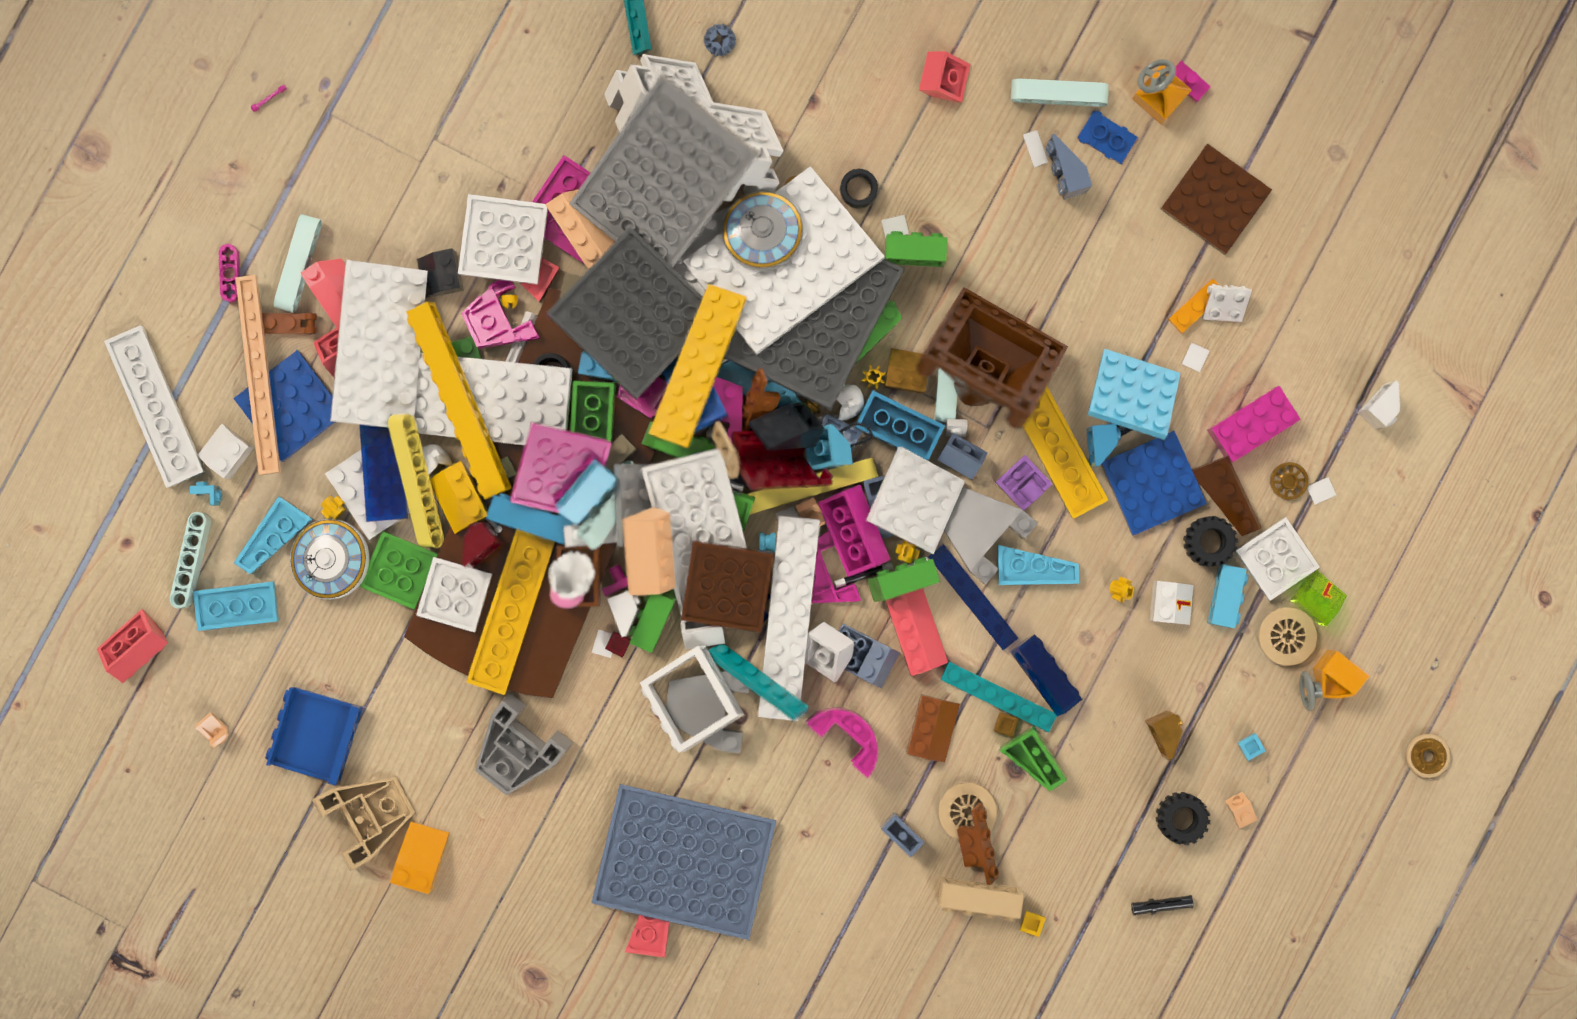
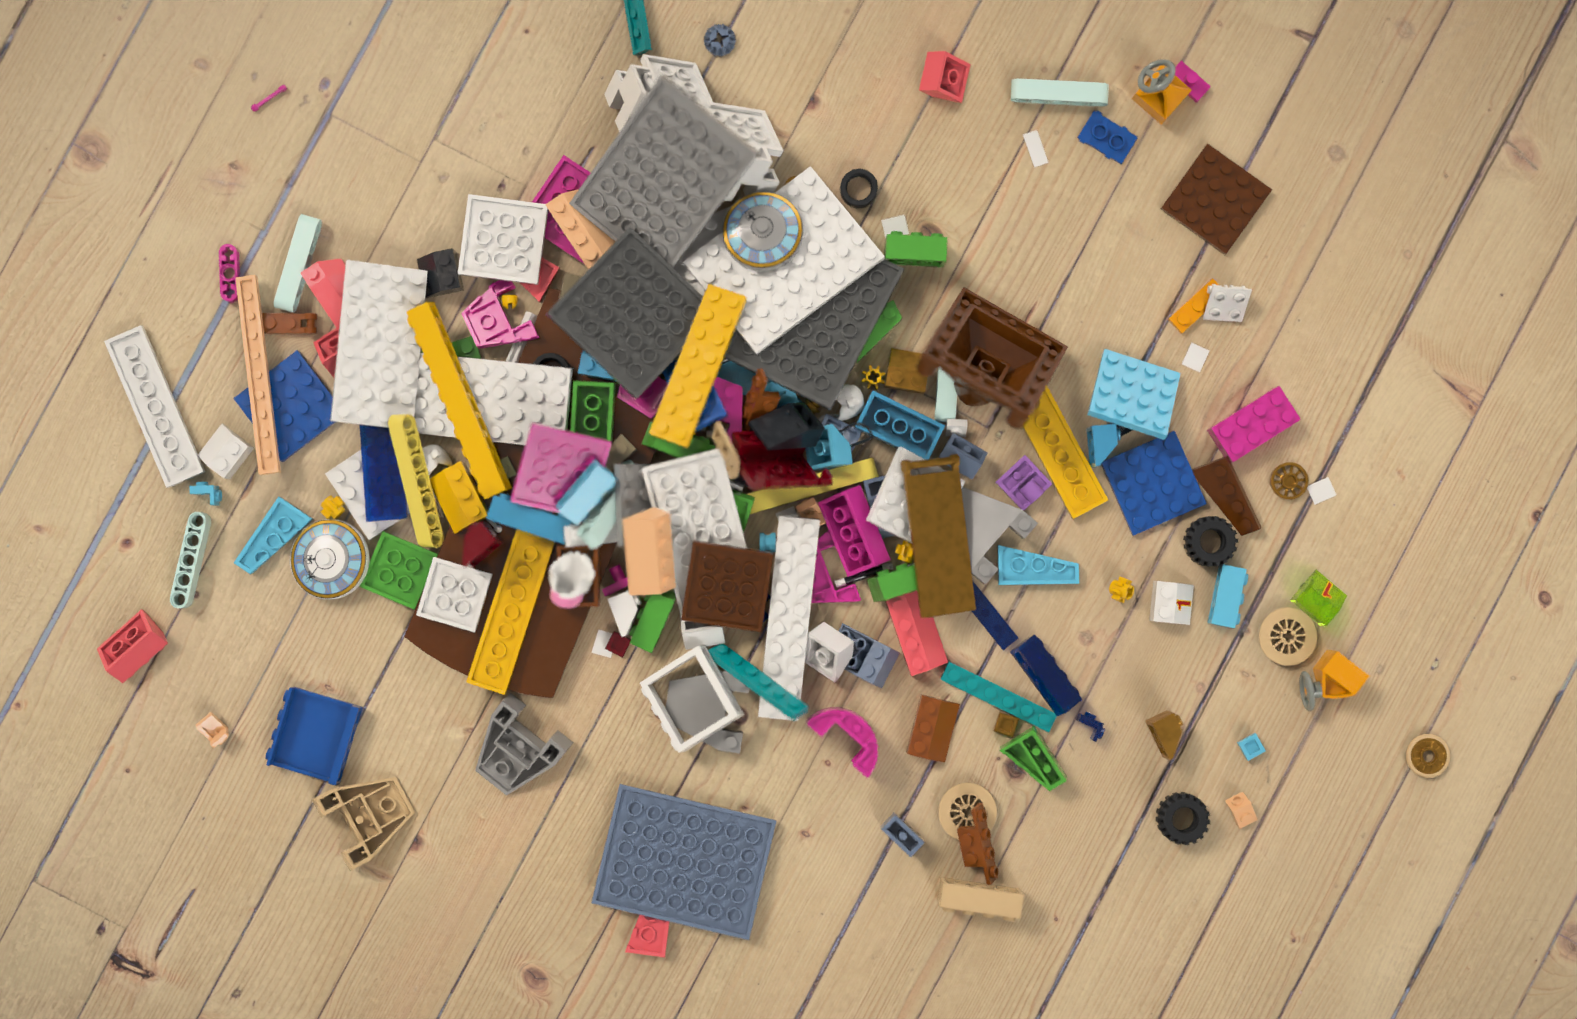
medium azure plate [193,581,279,631] -> none
light orange slope [390,821,450,894] -> none
yellow plate [1019,910,1046,937] -> none
sand blue slope [1045,134,1092,200] -> none
black pin [1131,895,1194,916] -> none
white plate [1235,517,1320,601] -> none
white slope [1357,380,1400,429] -> none
none -> pearl gold flag [900,454,976,618]
none -> clear blue bracket [1076,711,1105,742]

